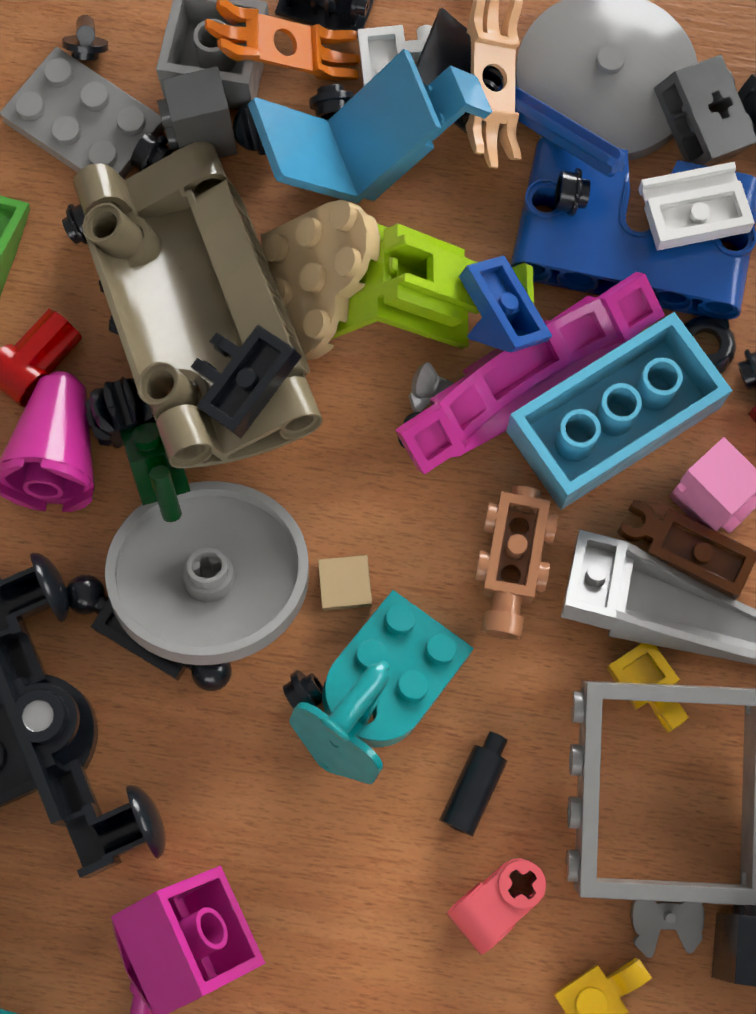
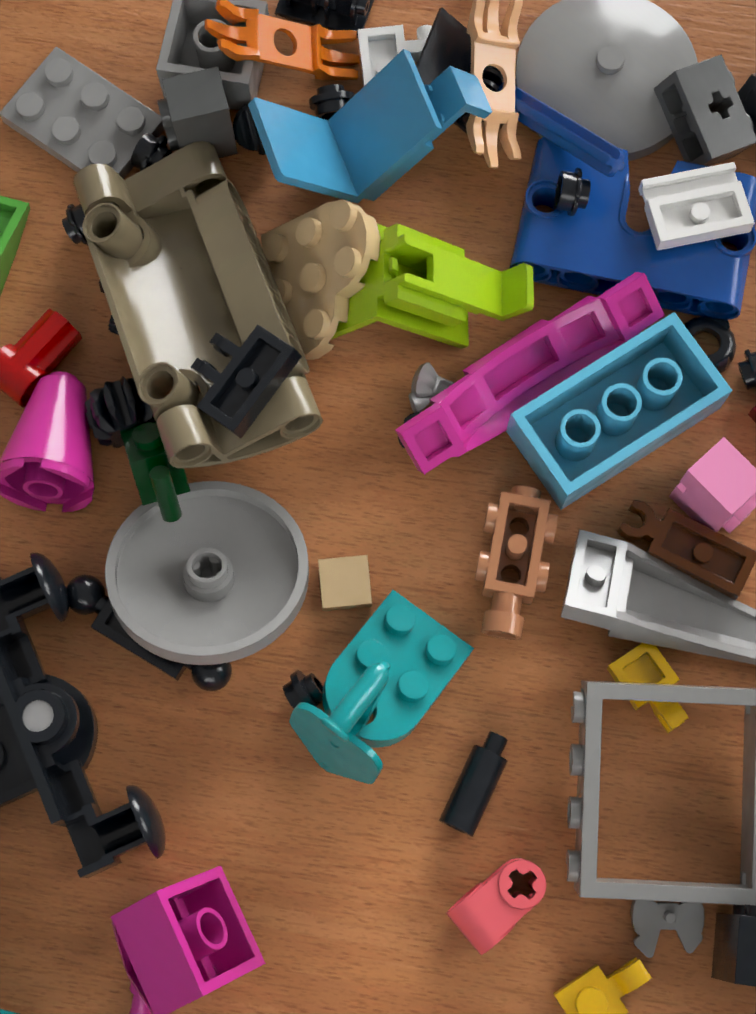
plate [62,15,108,60] -> none
blue slope [458,255,552,353] -> none

